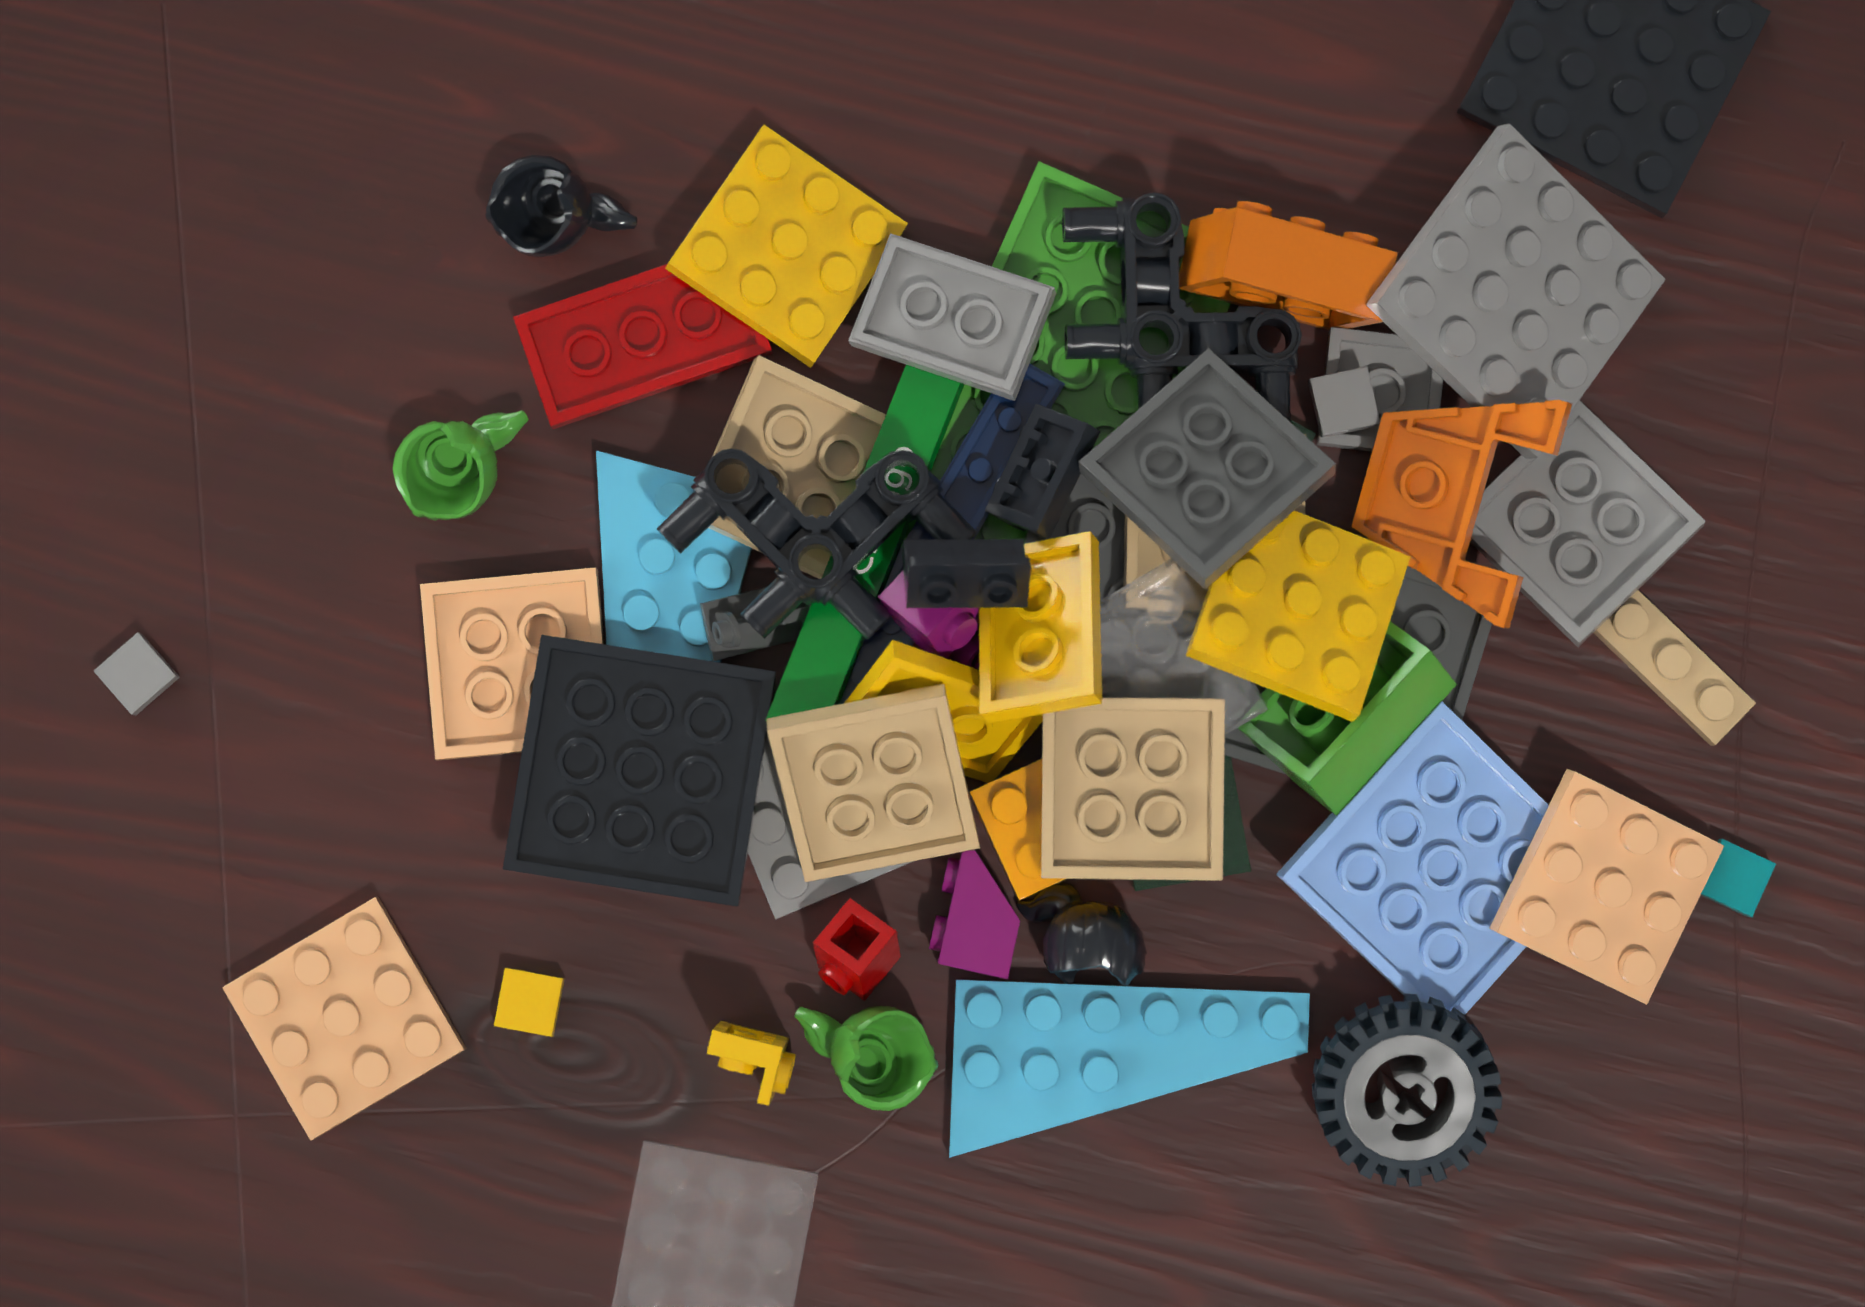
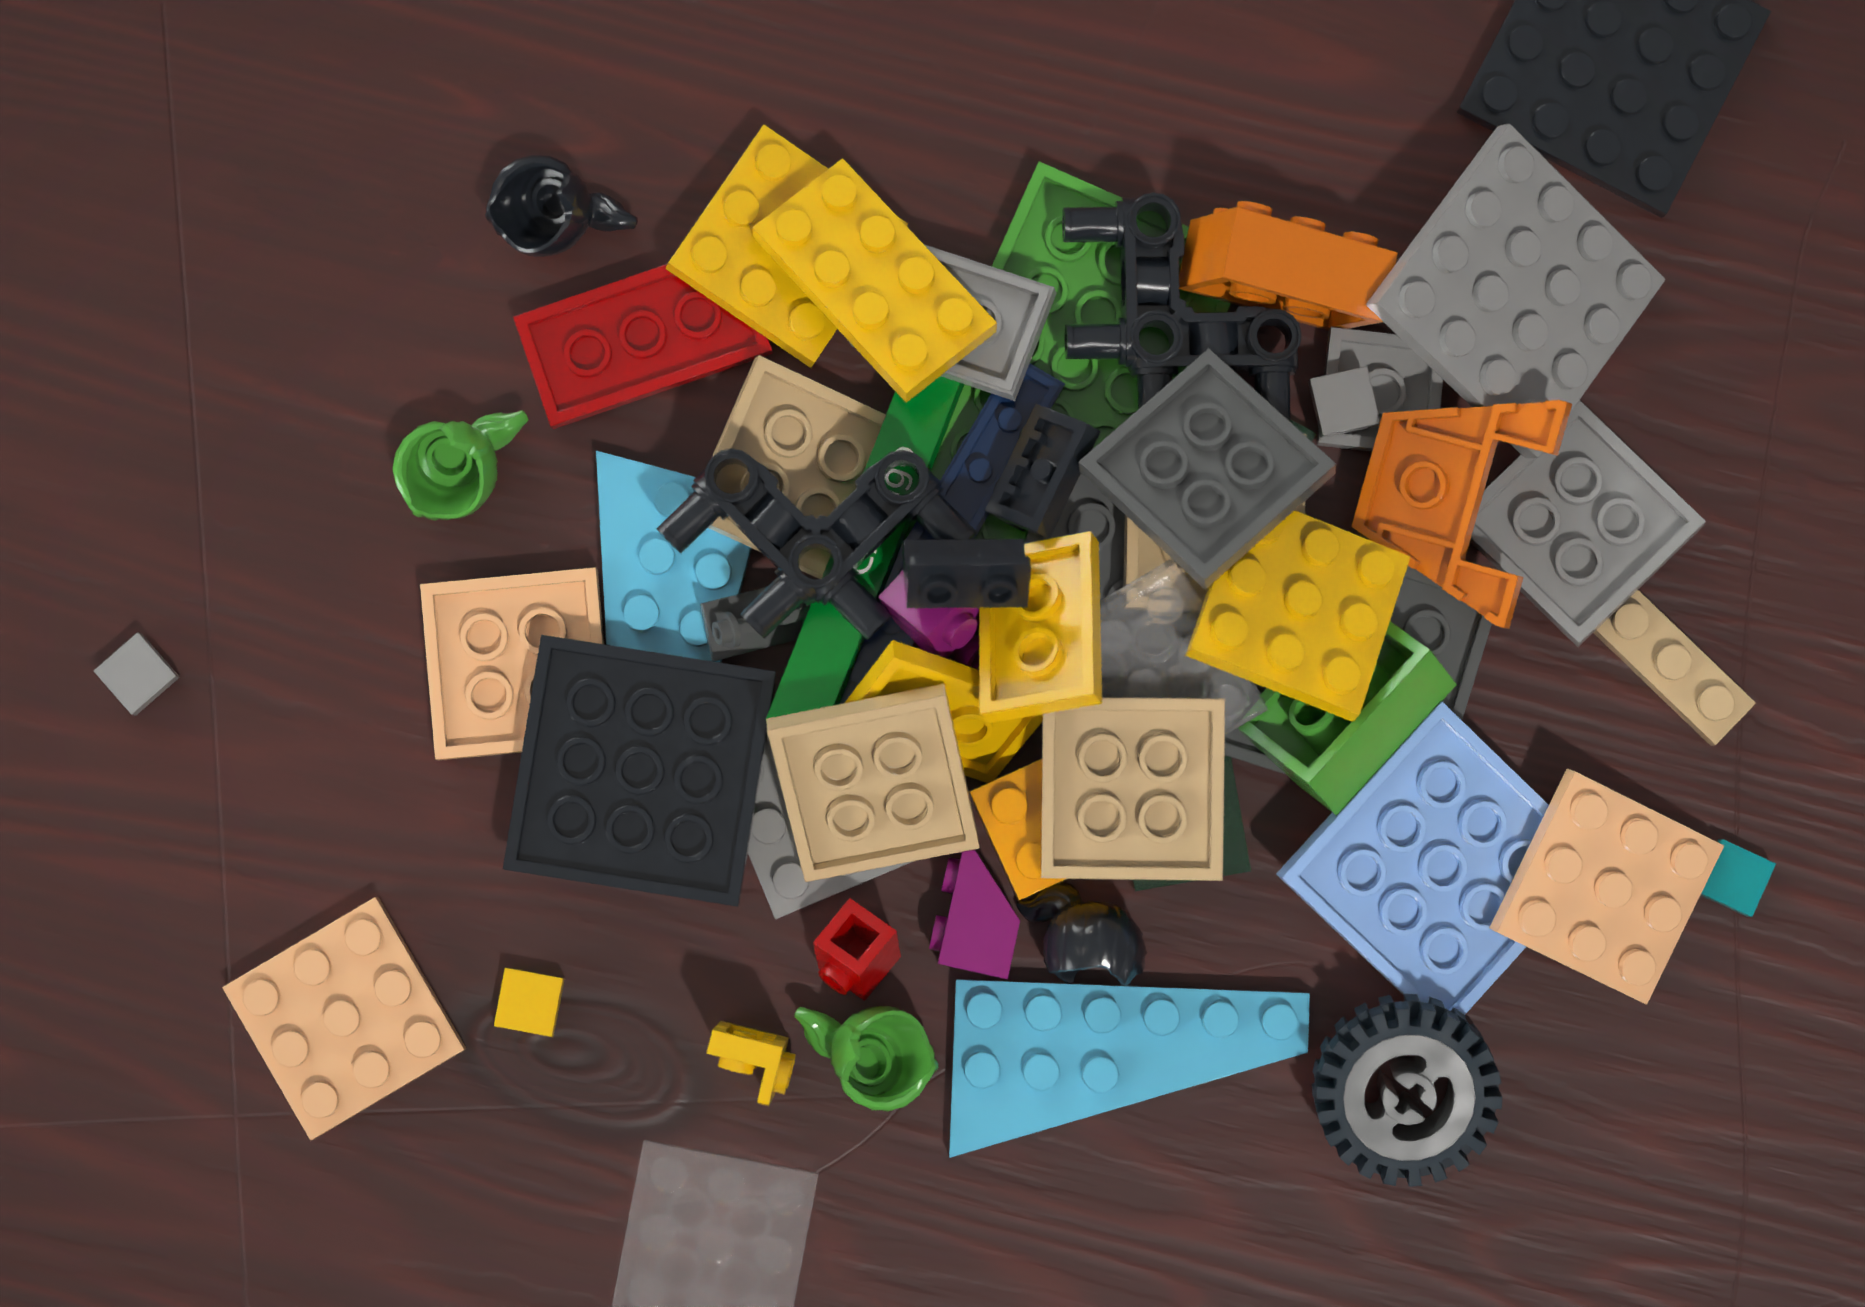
none -> yellow plate [752,158,997,403]

